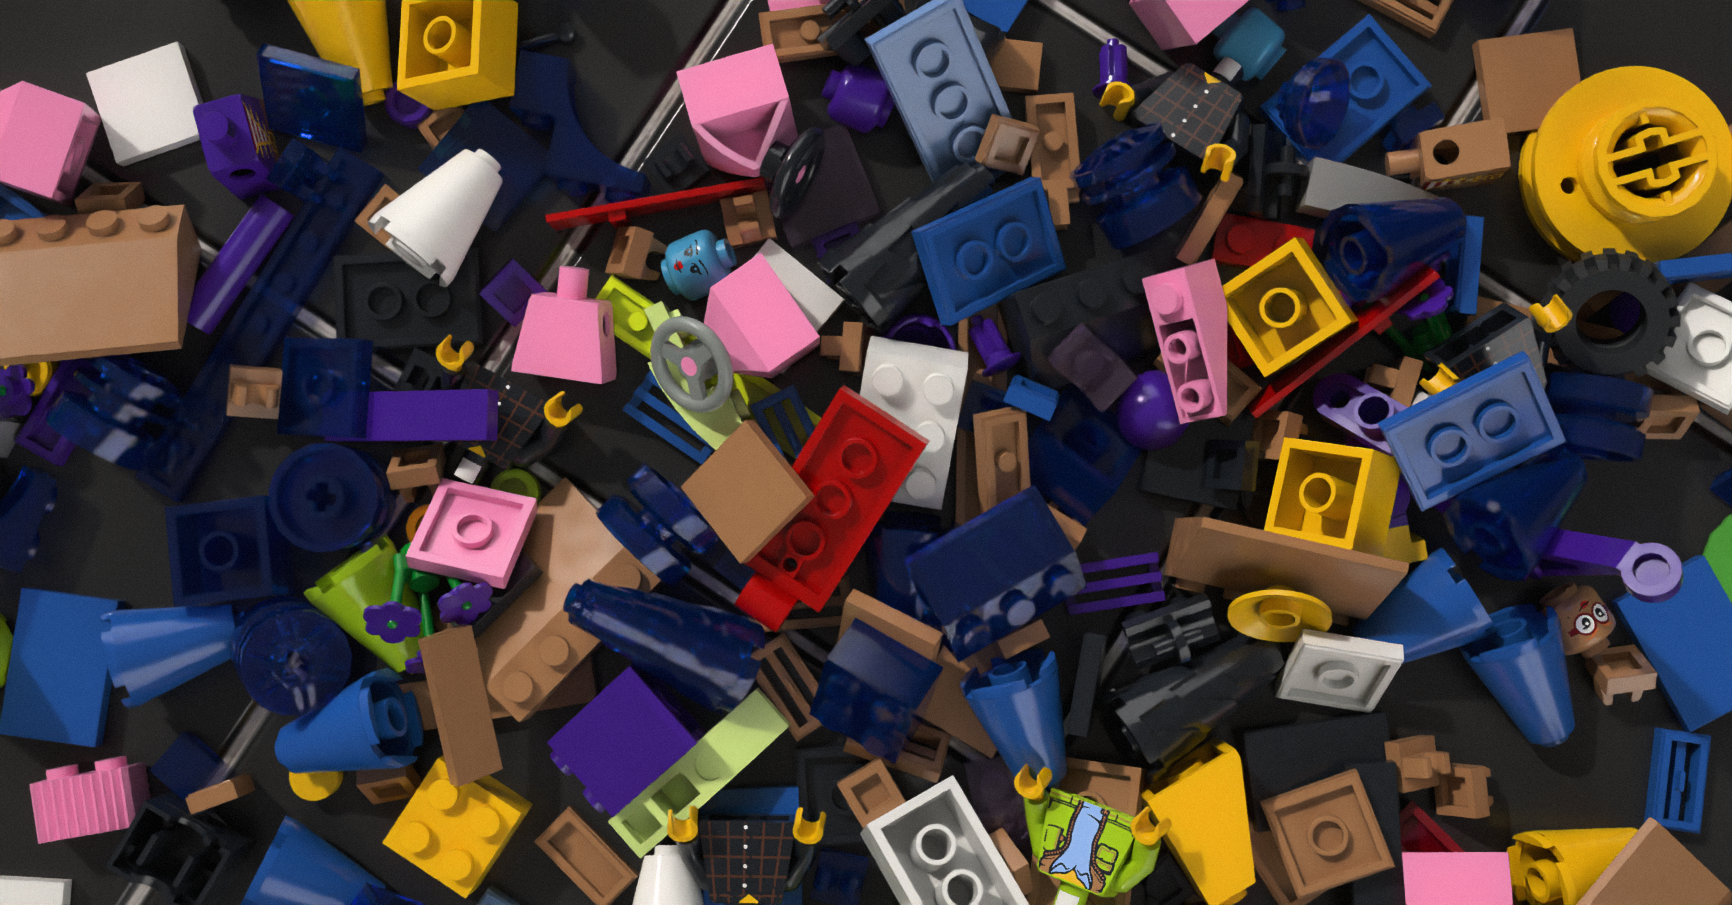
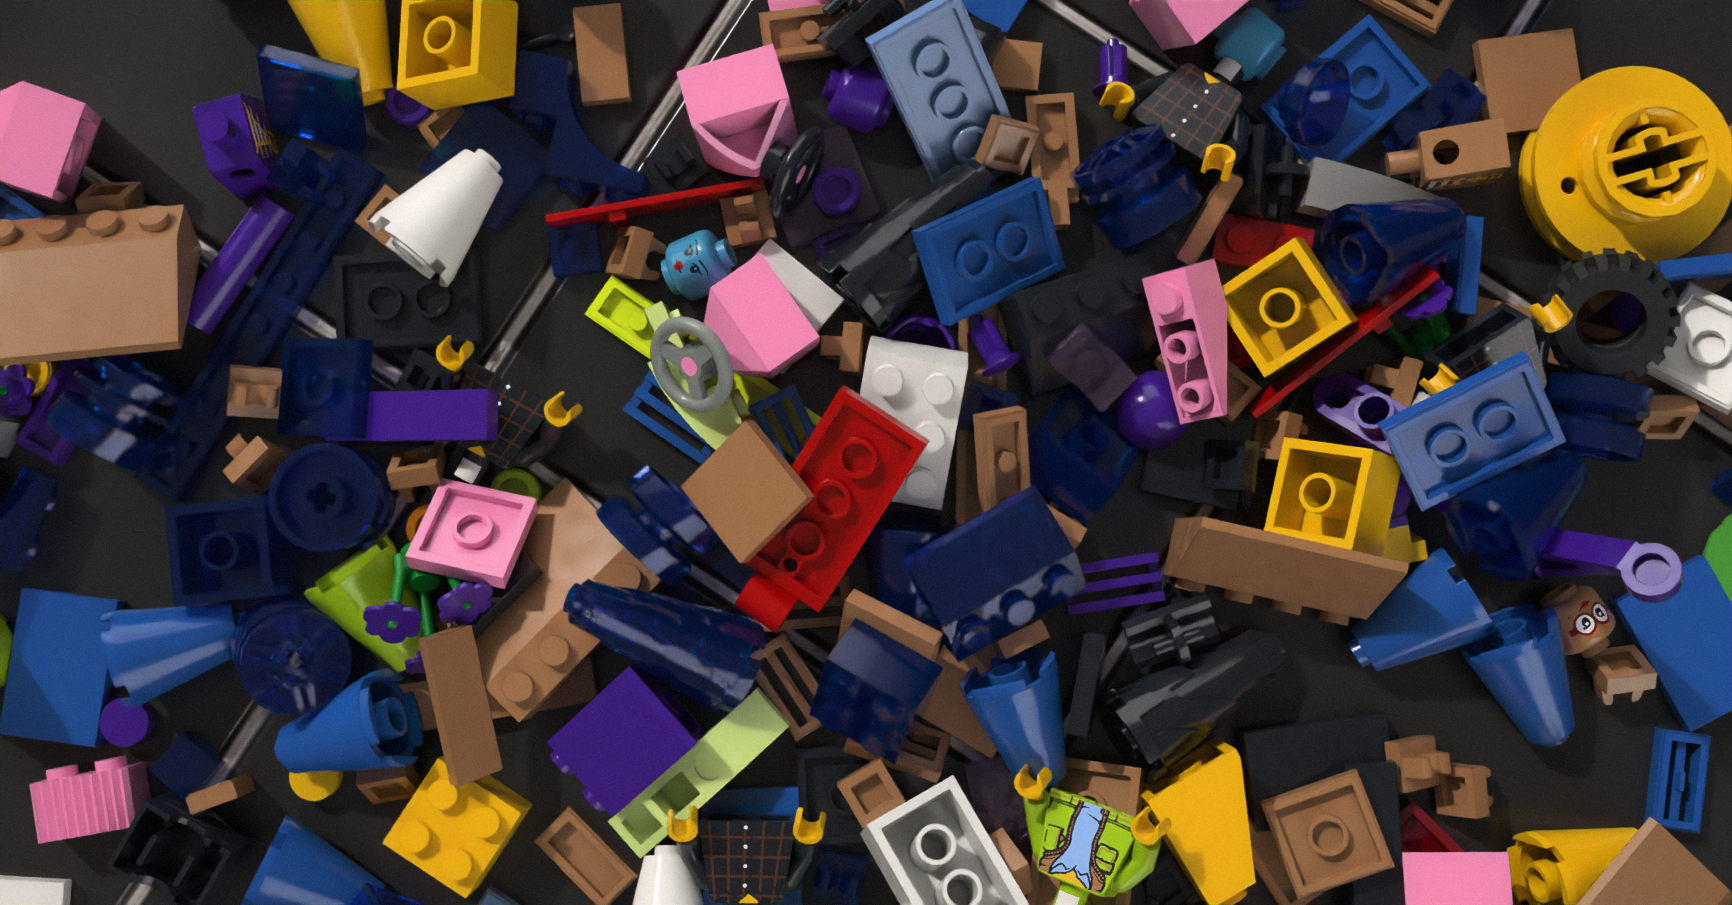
white tile [86,42,203,167] -> none
dark purple tile [478,257,548,327] -> none
bright pink torso [511,266,617,384] -> none
blue tile [1003,374,1060,421] -> none
yellow dish [1227,585,1332,642] -> none
white tile [1275,629,1404,713] -> none
none -> dark purple tile [100,696,156,747]
none -> medium nougat tile [223,433,295,496]
none -> clear blue tile [547,222,604,279]
none -> medium nougat tile [573,3,632,106]
none -> dark purple tile [812,166,861,217]
none -> clear blue tile [1414,68,1487,128]

